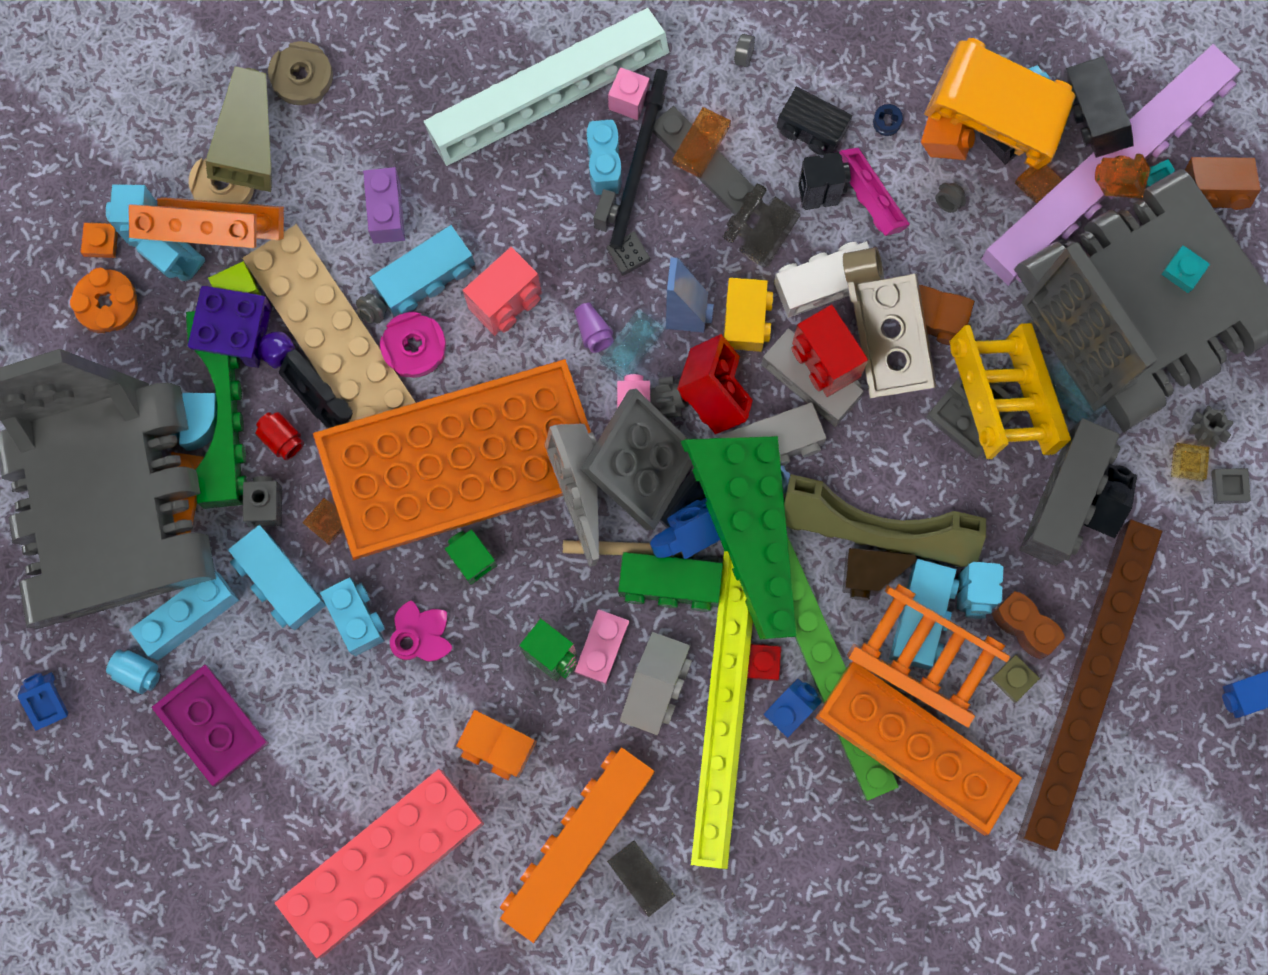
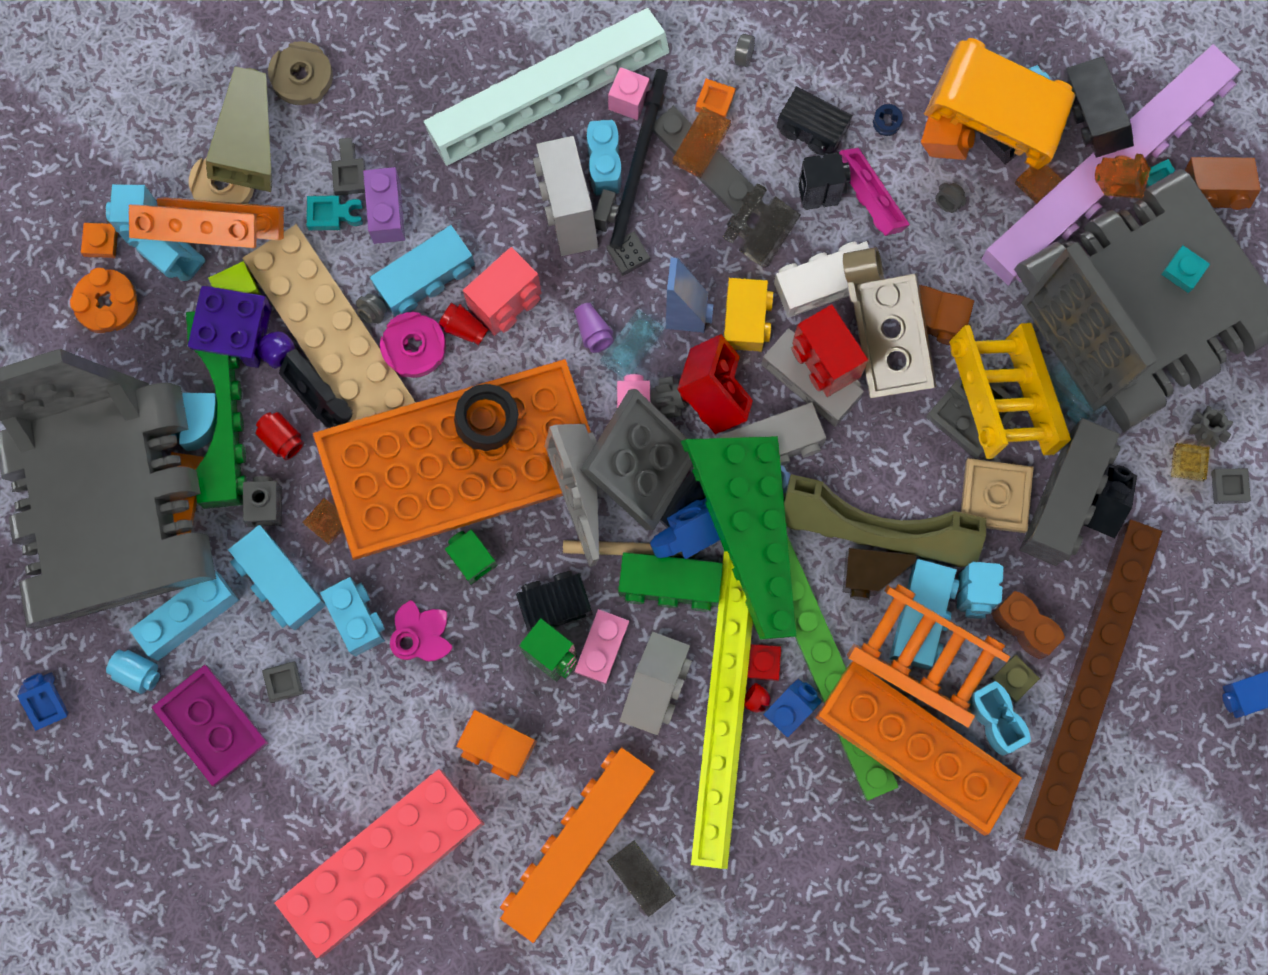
none -> dark grey tile [262,661,304,703]
none -> teal plate [306,196,363,231]
none -> dark grey plate [331,137,365,196]
none -> red cone [438,302,489,346]
none -> black tyre [454,384,519,451]
none -> black brick [516,571,593,633]
none -> wedge [533,136,598,256]
none -> orange plate [695,78,736,121]
none -> red hinge [744,683,771,713]
none -> tan plate [961,458,1033,533]
none -> medium azure brick [968,681,1031,756]

